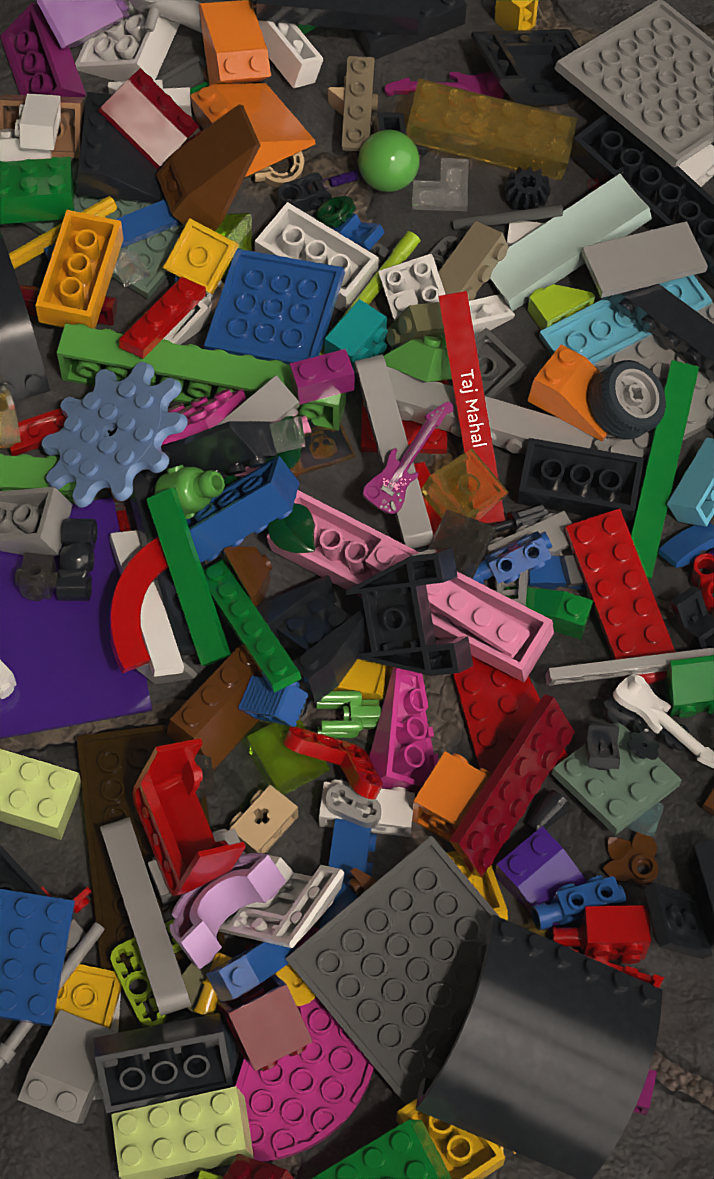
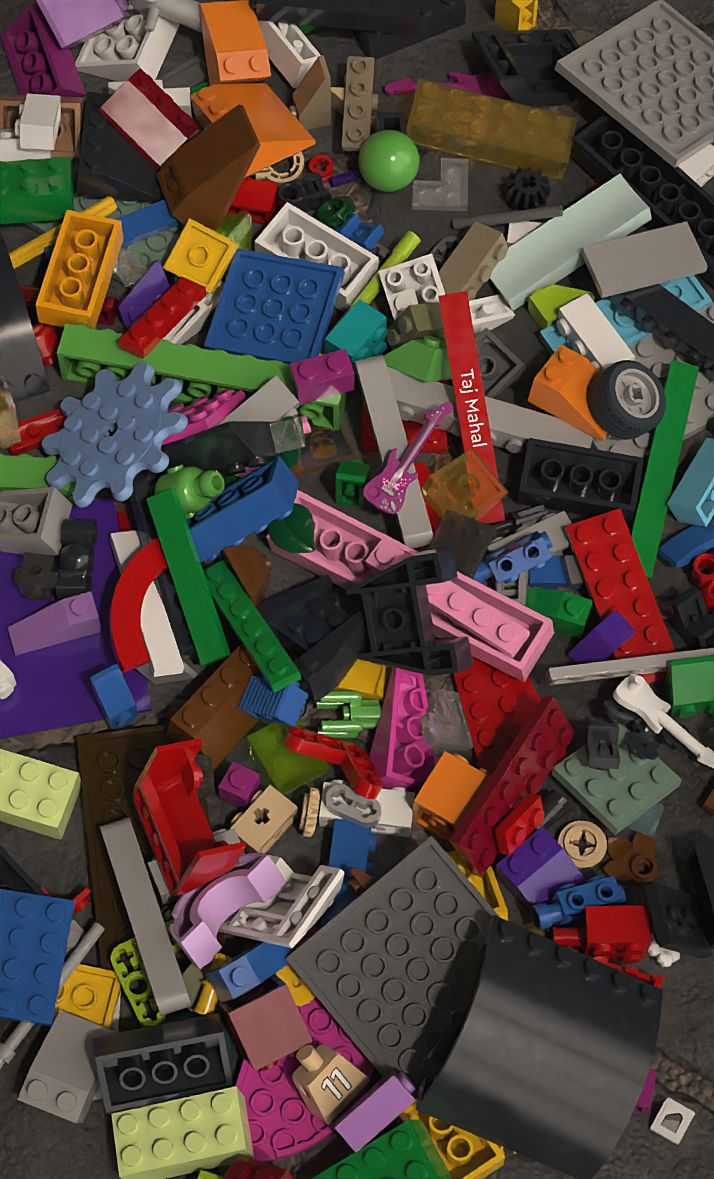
none -> medium lavender slope [8,592,102,656]
none -> red head [32,323,60,366]
none -> blue slope [90,664,138,729]
none -> dark purple wing [116,259,170,331]
none -> magenta brick [218,761,261,811]
none -> red brick [225,177,278,226]
none -> dark tan slope [289,55,331,130]
none -> tan torso [292,1044,370,1125]
none -> tan gear [299,787,320,837]
none -> red bush [309,155,334,183]
none -> medium lavender brick [334,1069,415,1152]
none -> green slope [336,460,370,508]
none -> clear plate [420,689,473,752]
none -> red plate [495,792,544,856]
none -> white brick [556,293,635,372]
none -> tan gear [558,821,607,870]
none -> dark purple slope [567,610,636,665]
none -> white plant [648,933,680,967]
none -> white slope [650,1097,695,1145]

